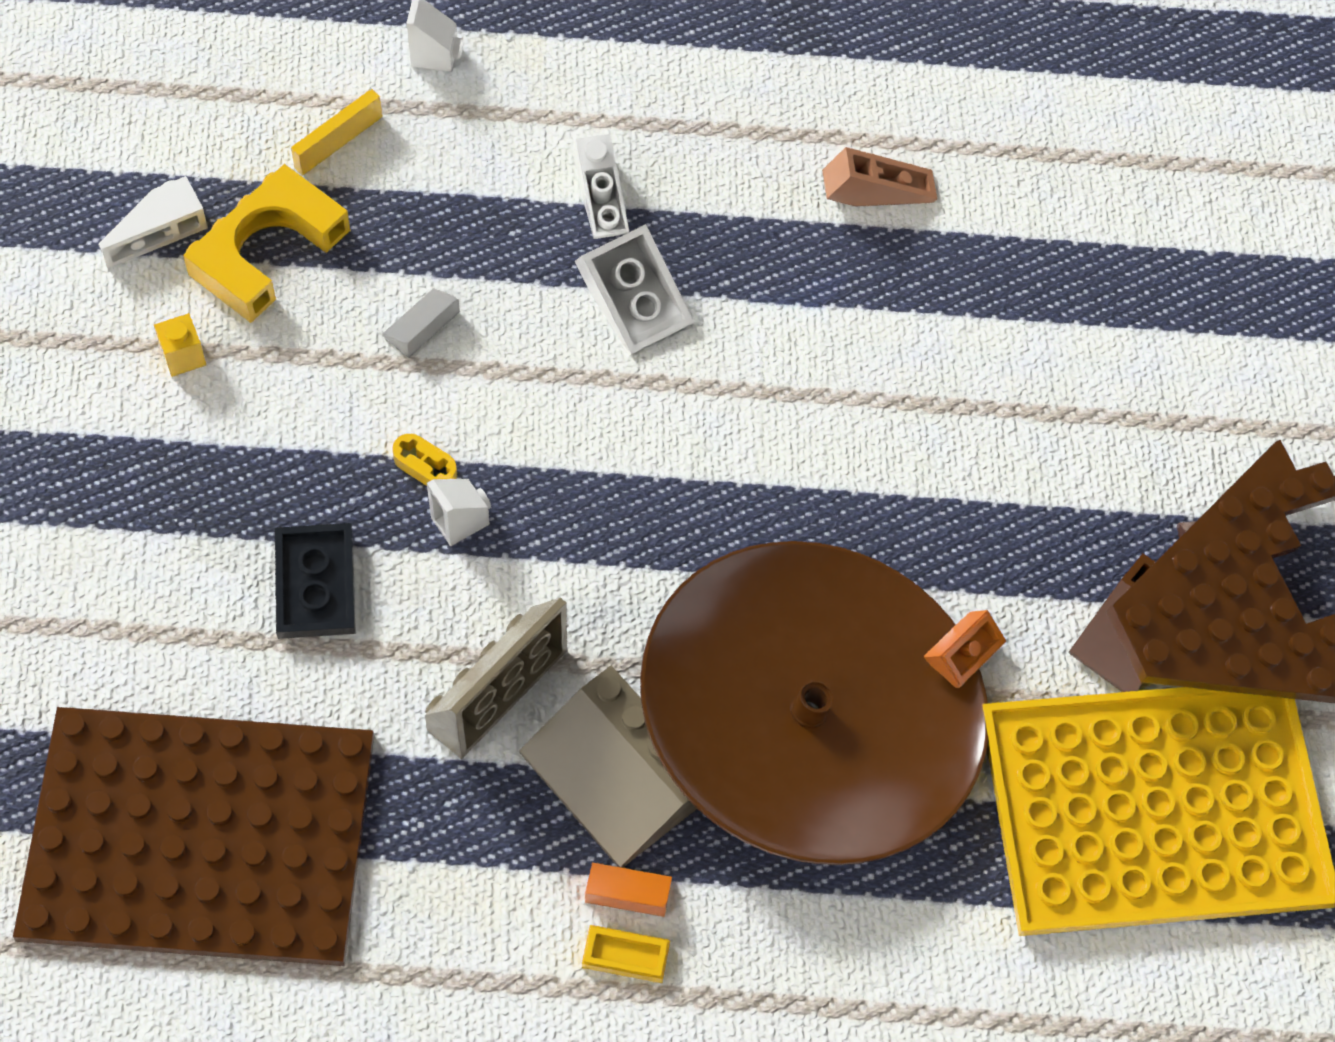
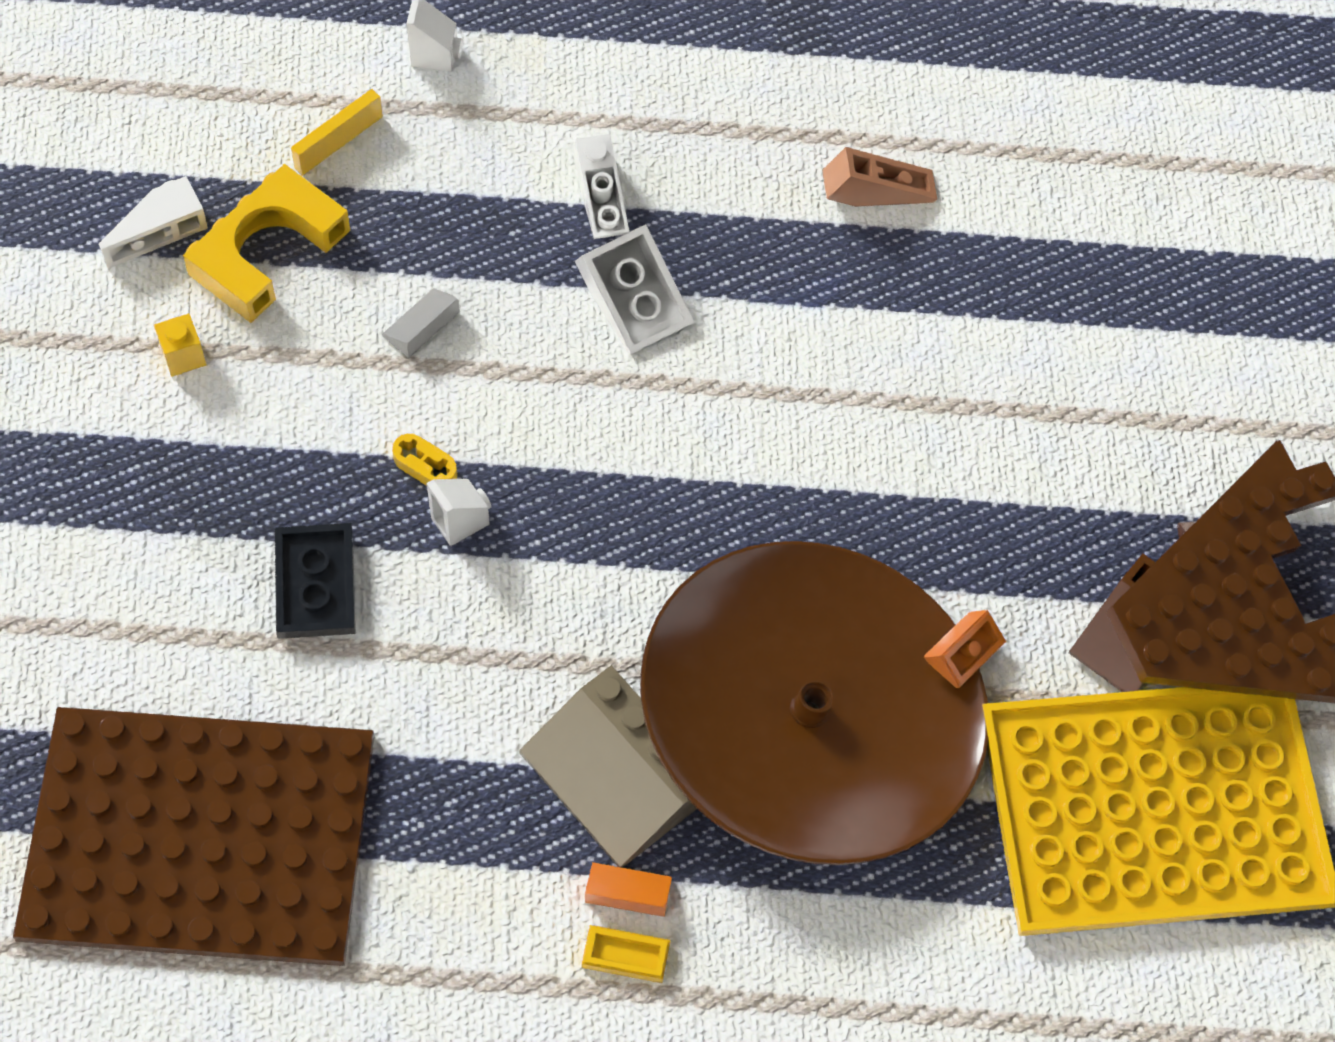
dark tan slope [425,597,567,760] -> none

